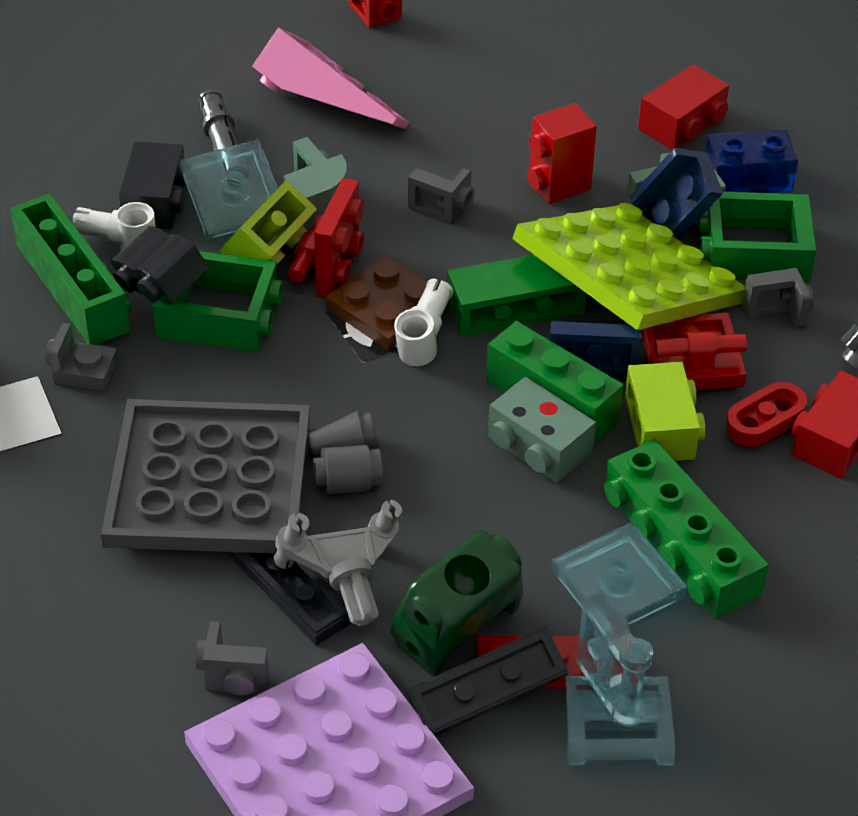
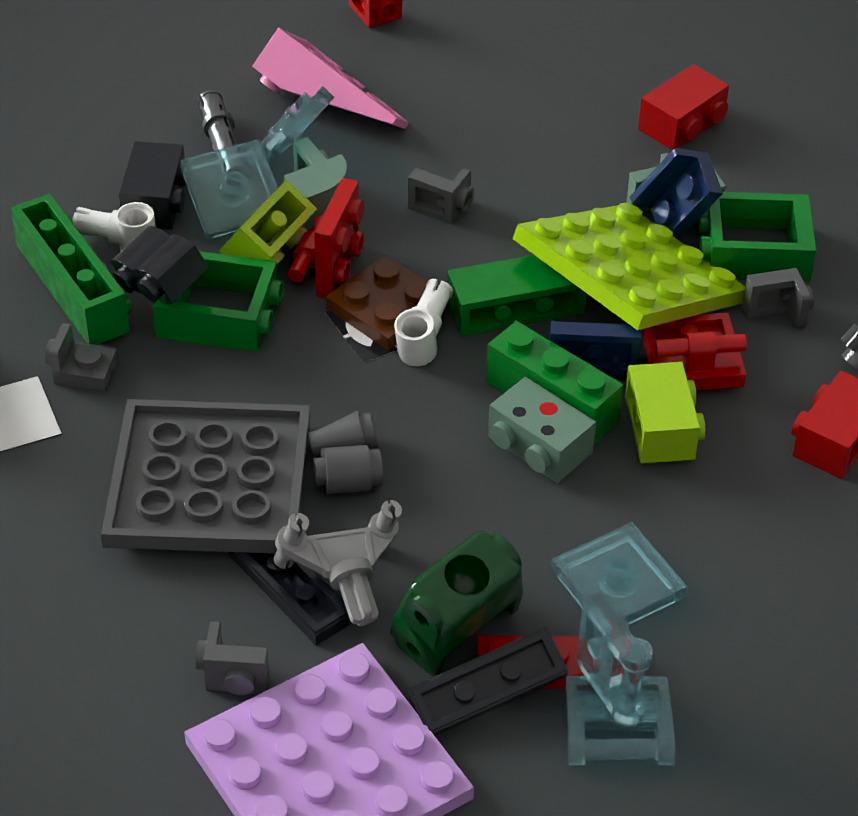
red brick [527,103,597,204] -> none
green brick [604,439,769,619] -> none
clear blue brick [705,129,798,193] -> none
red plate [725,382,807,447] -> none
none -> clear light blue plate [245,86,334,170]

